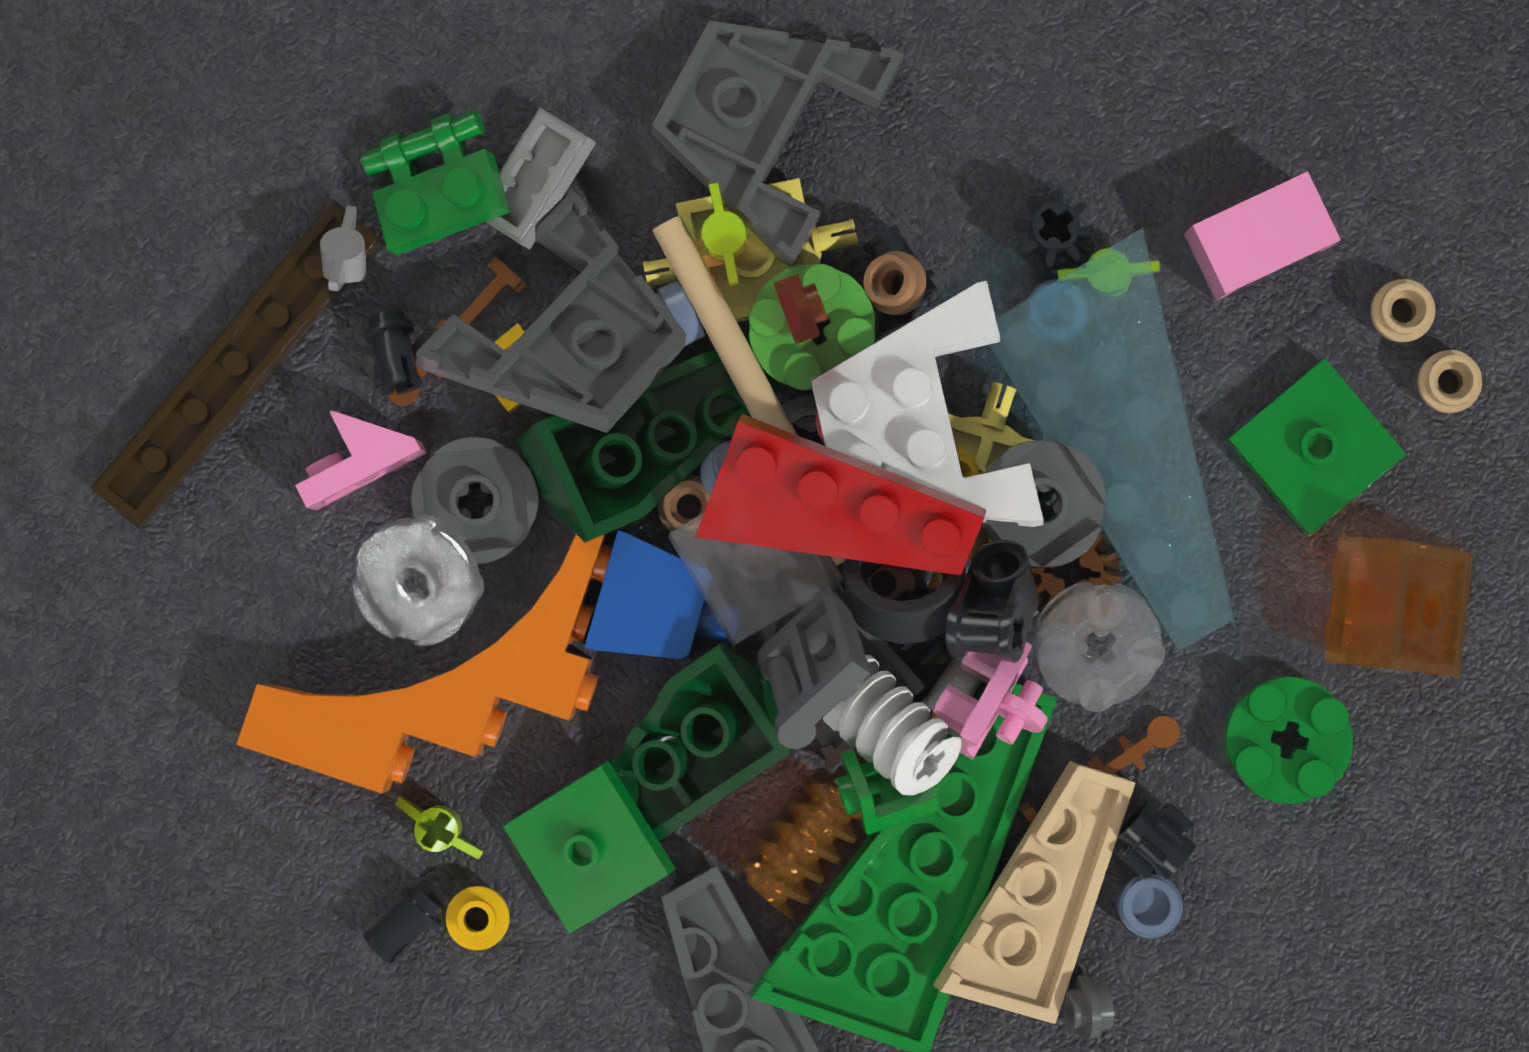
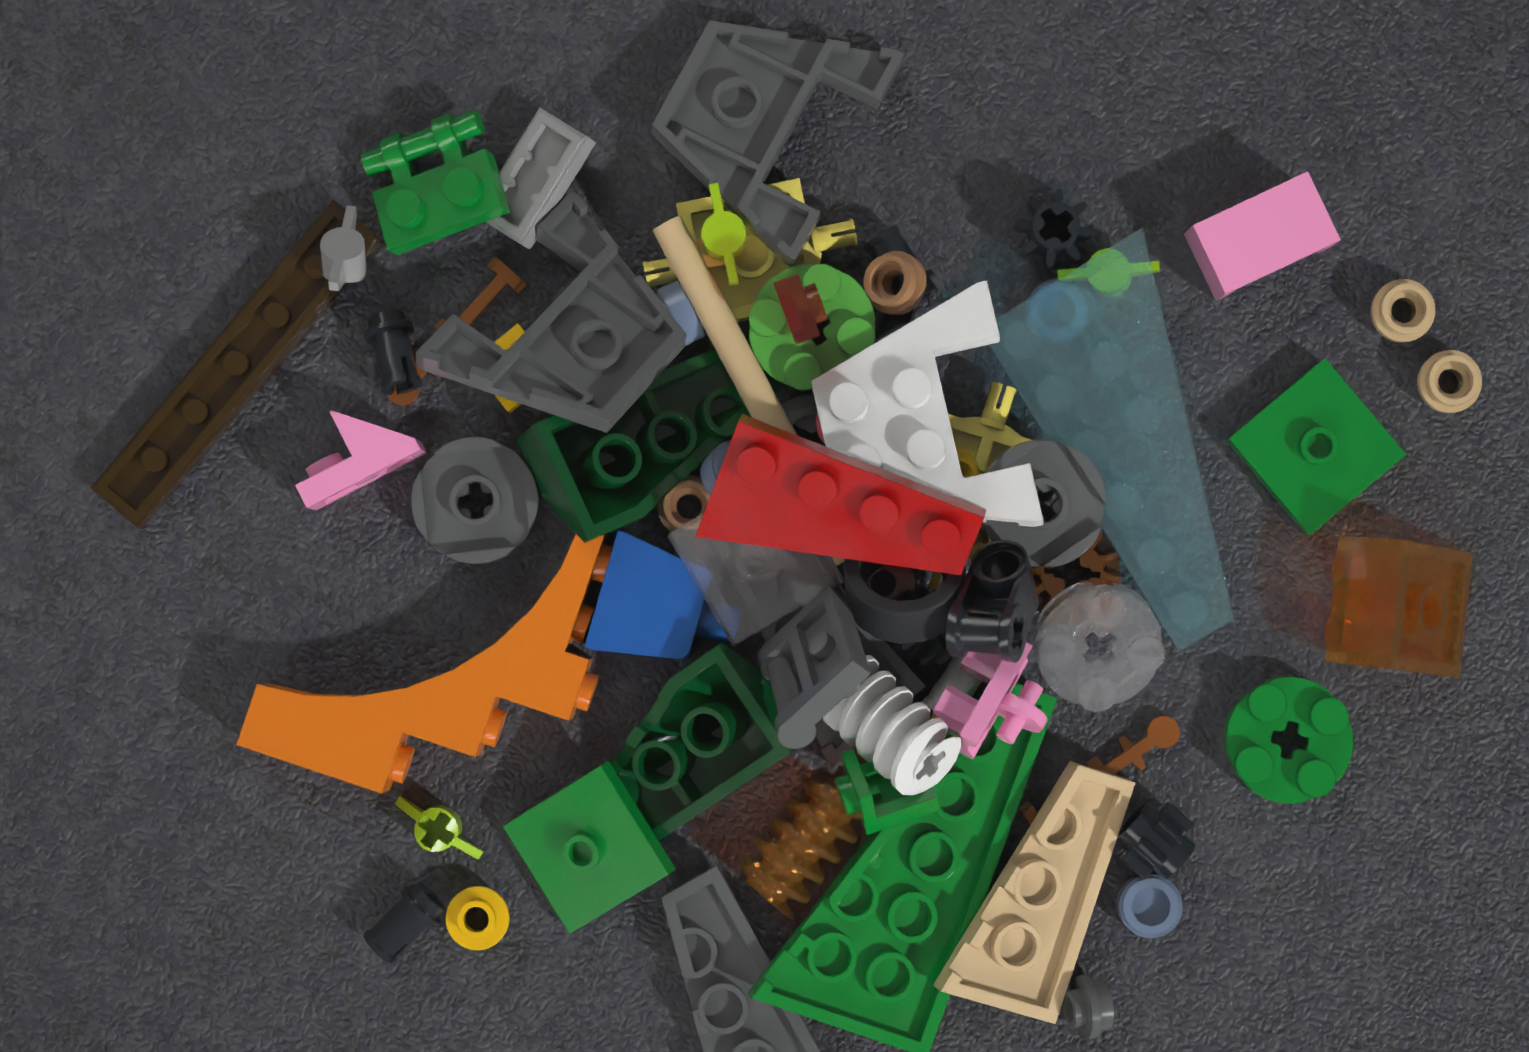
clear plate [353,515,484,646] -> none

